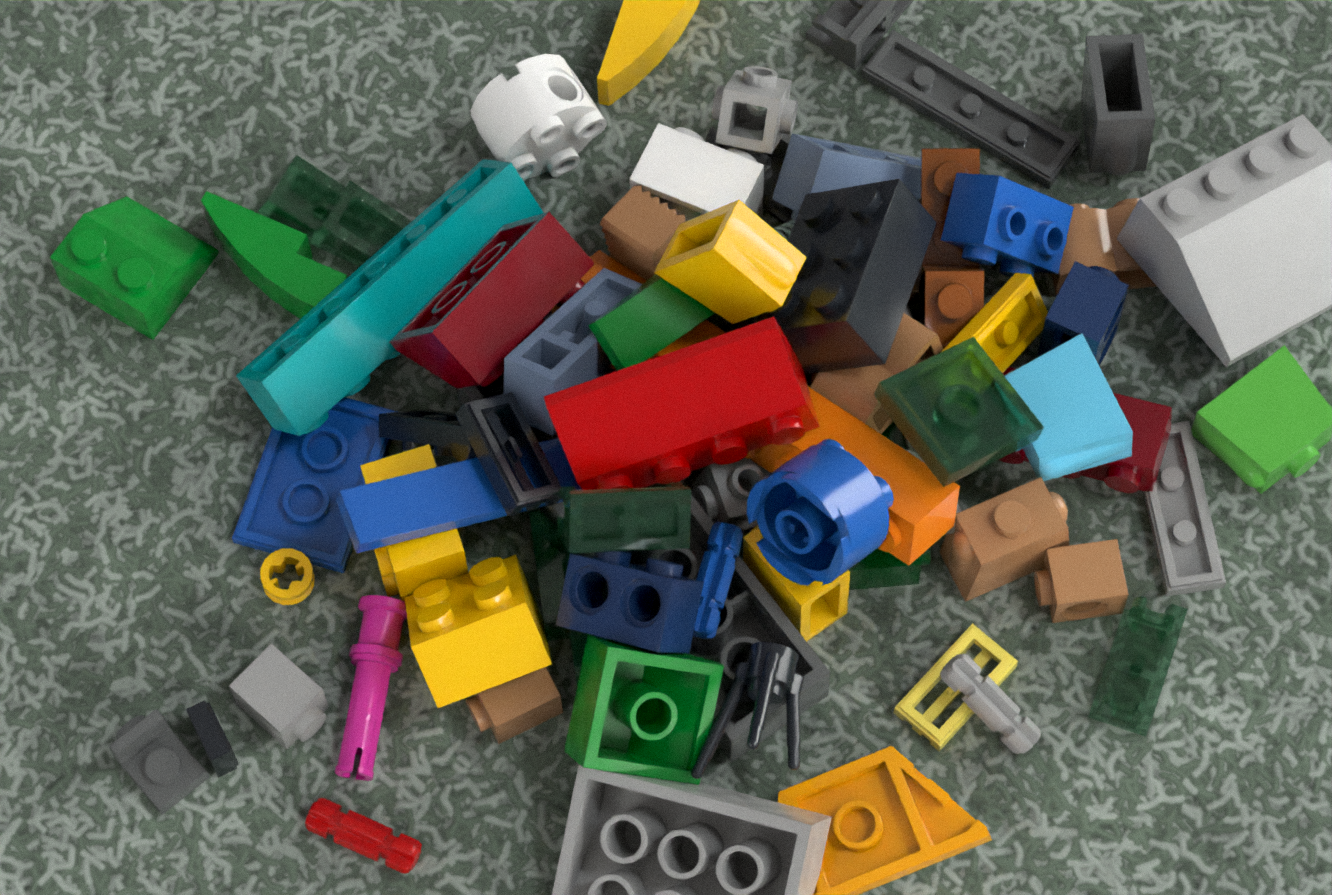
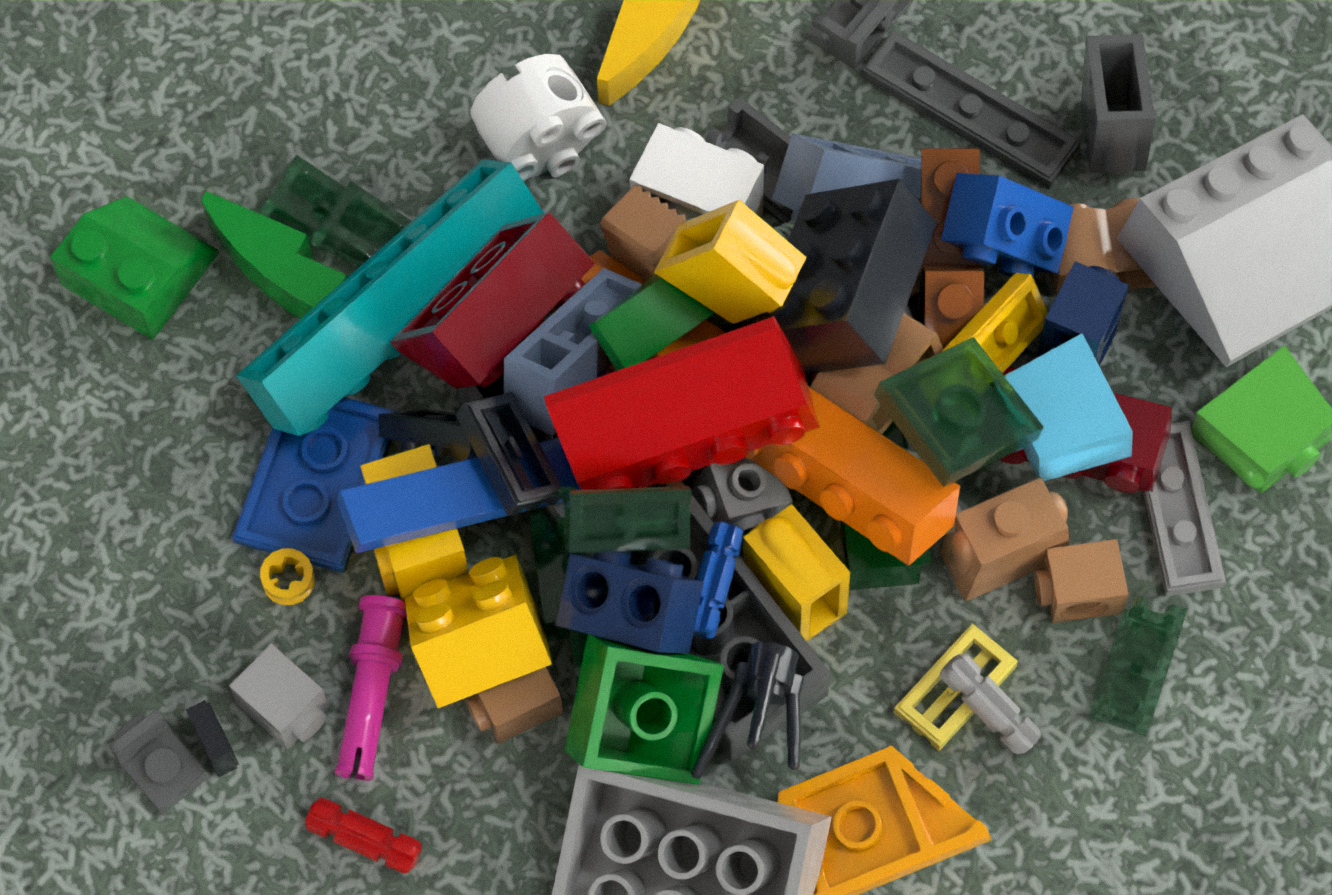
light grey brick [712,66,798,154] -> none
blue brick [747,439,894,586] -> none

